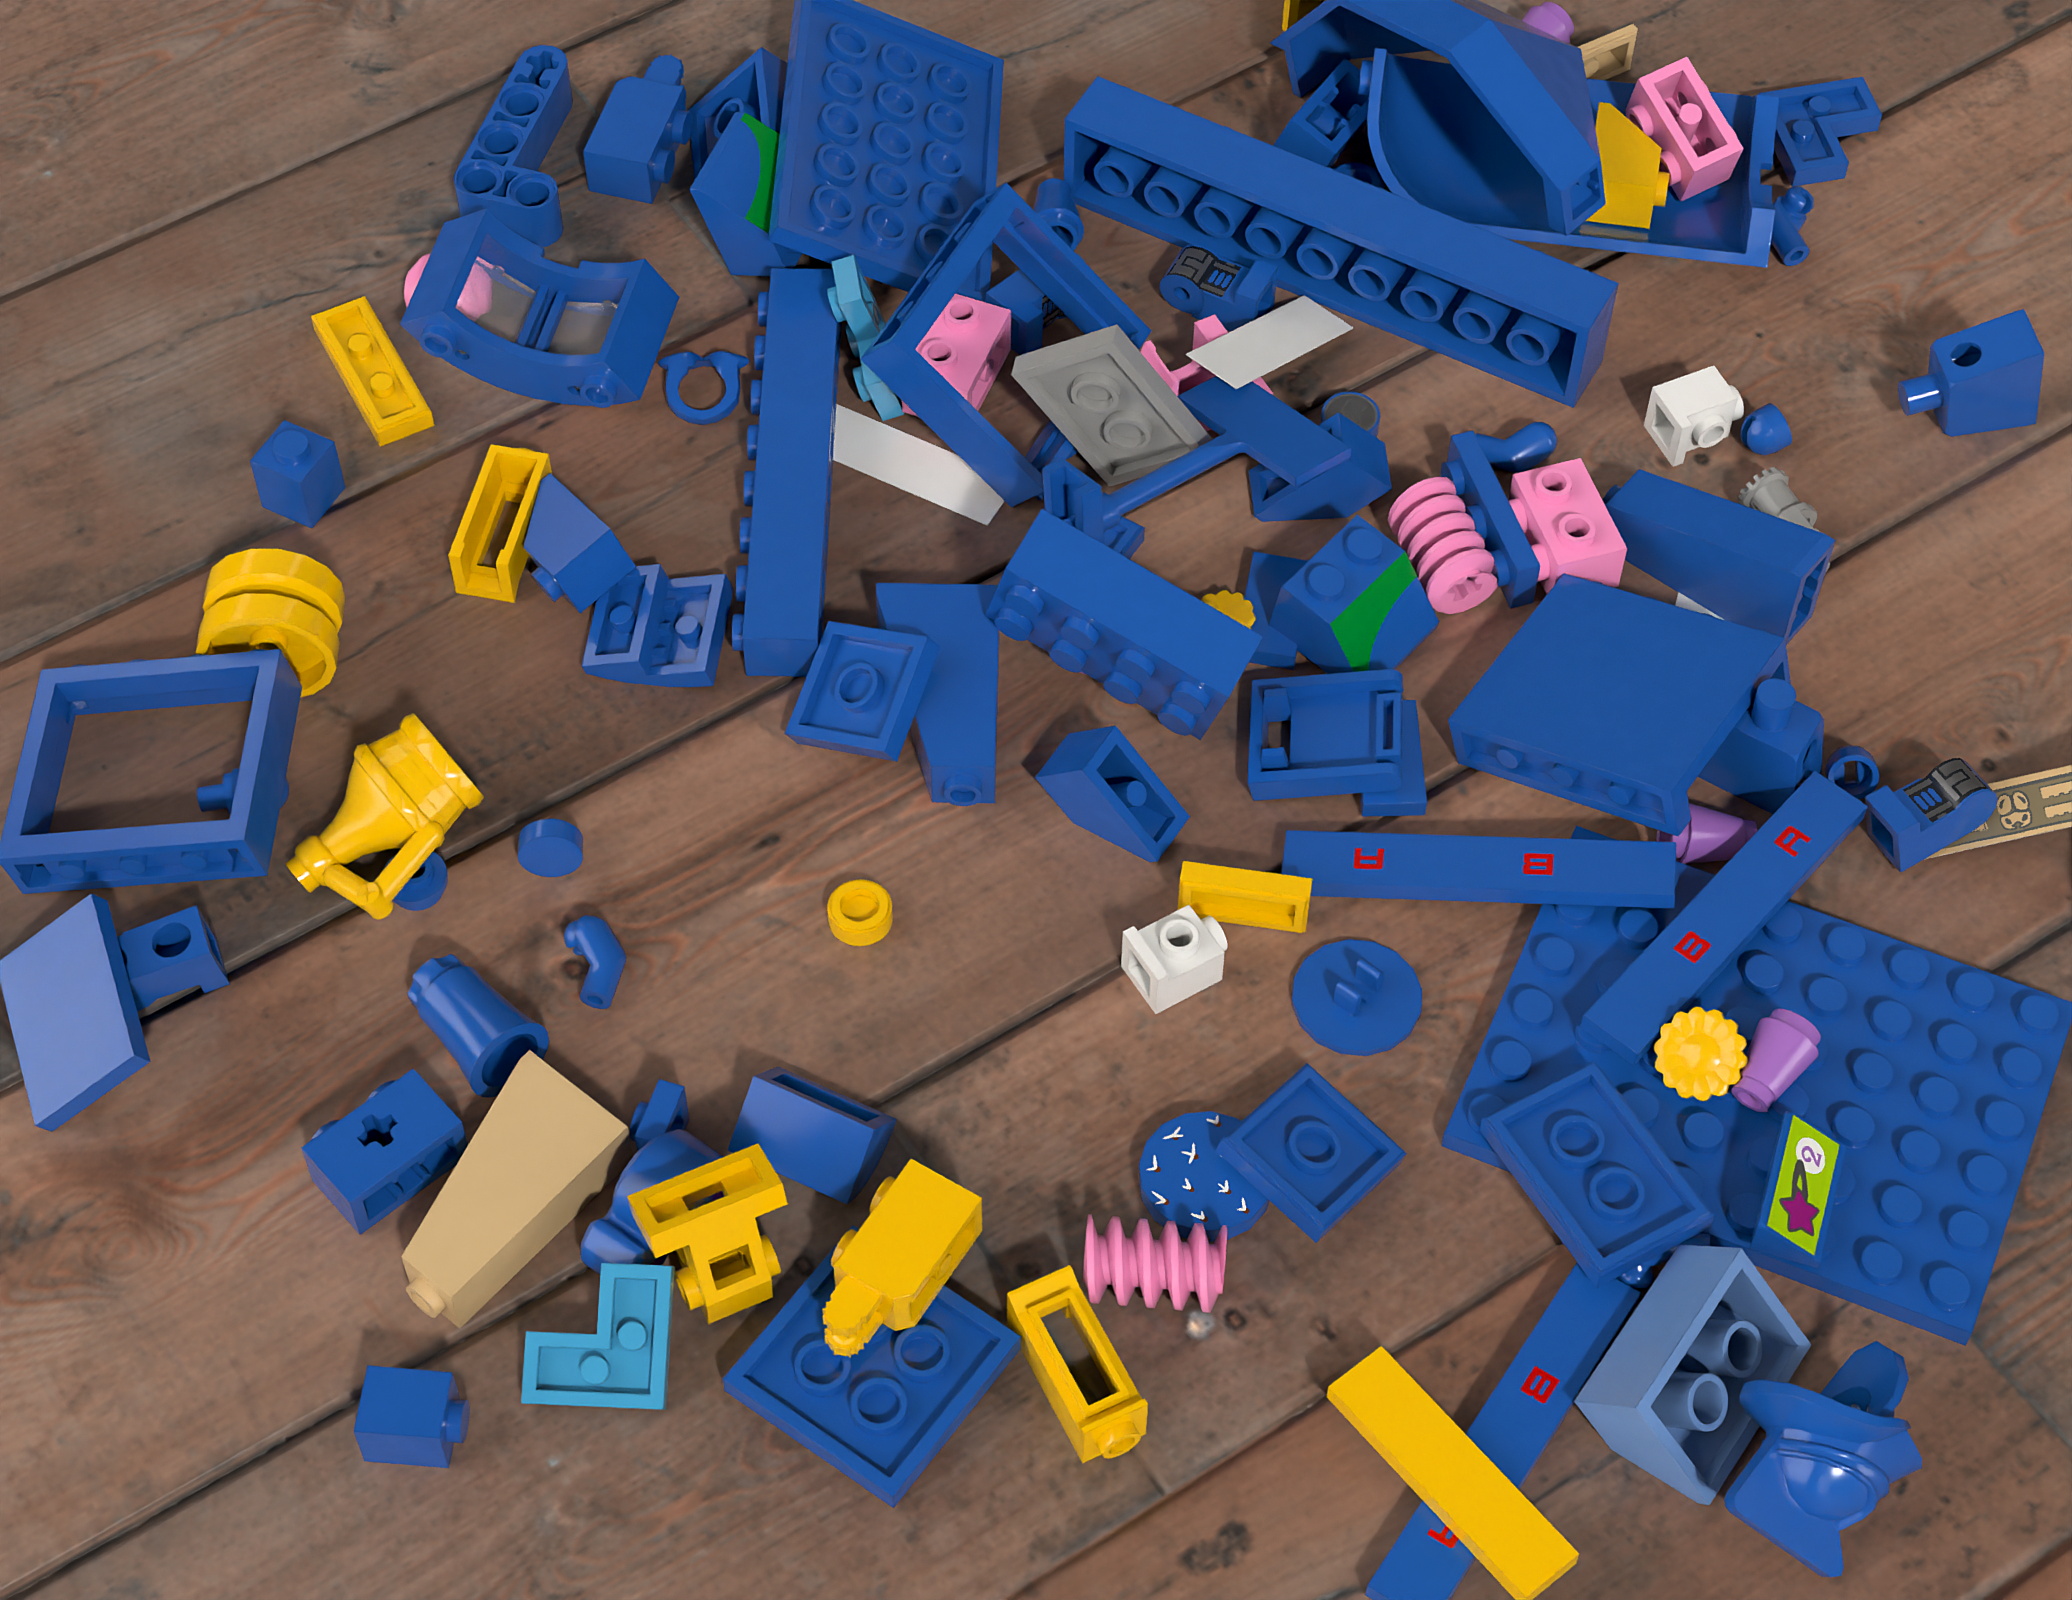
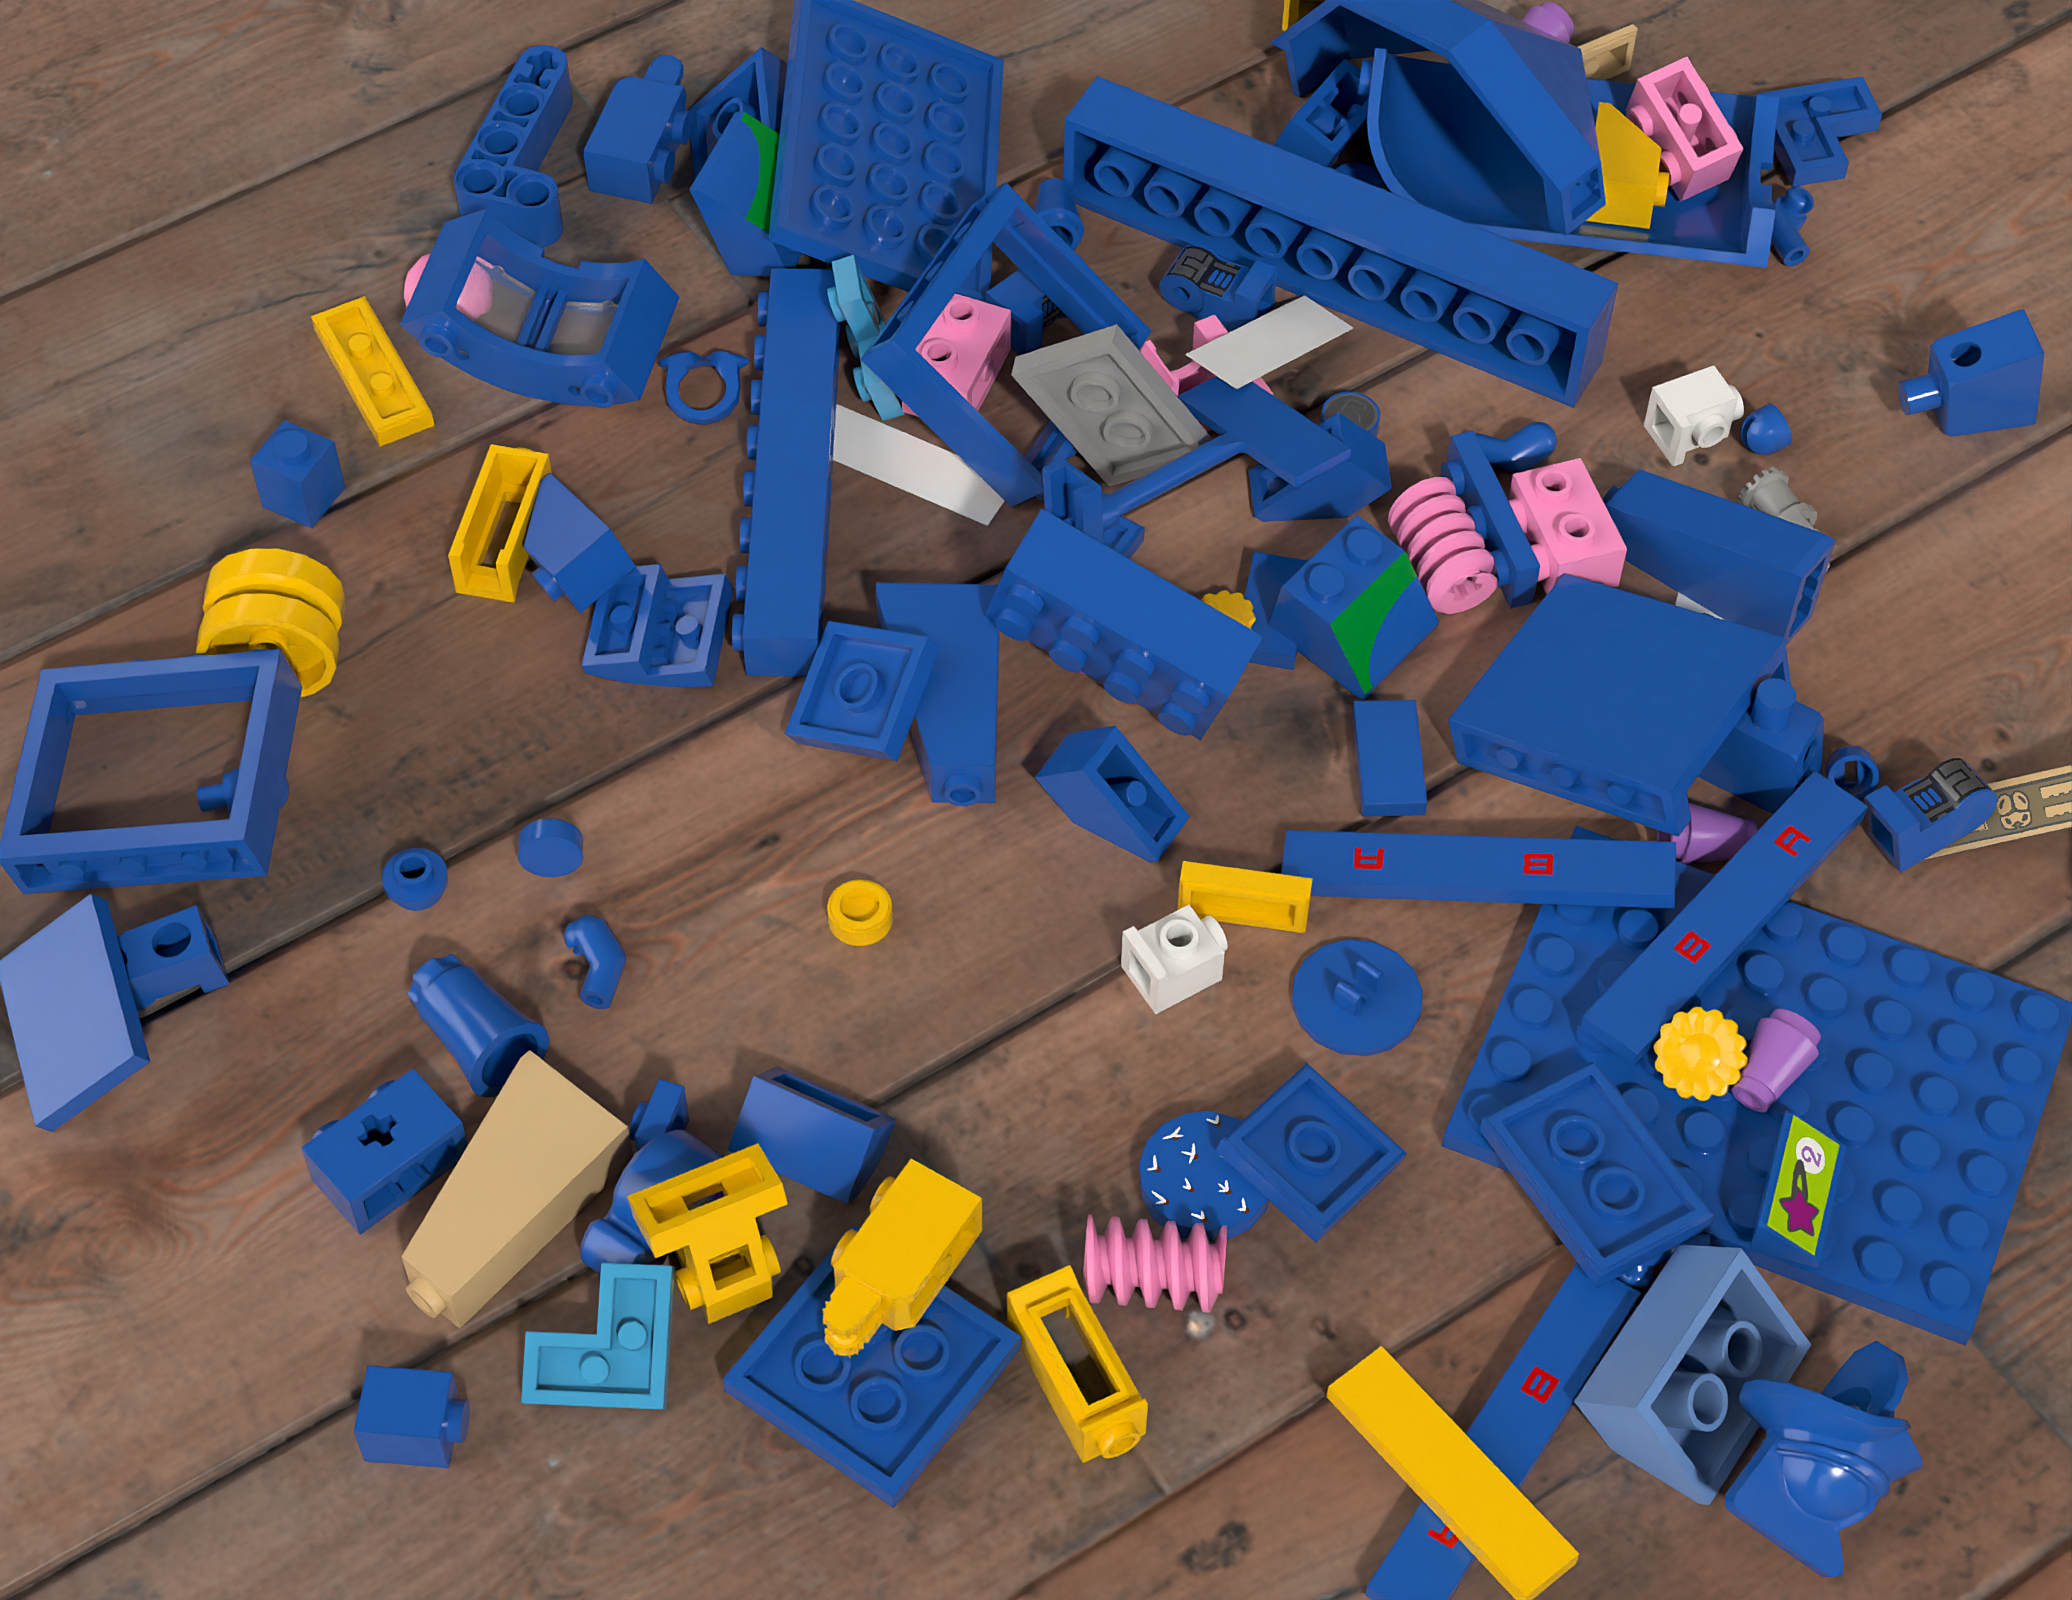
yellow piece [285,713,484,920] -> none
blue container [1248,669,1404,801] -> none

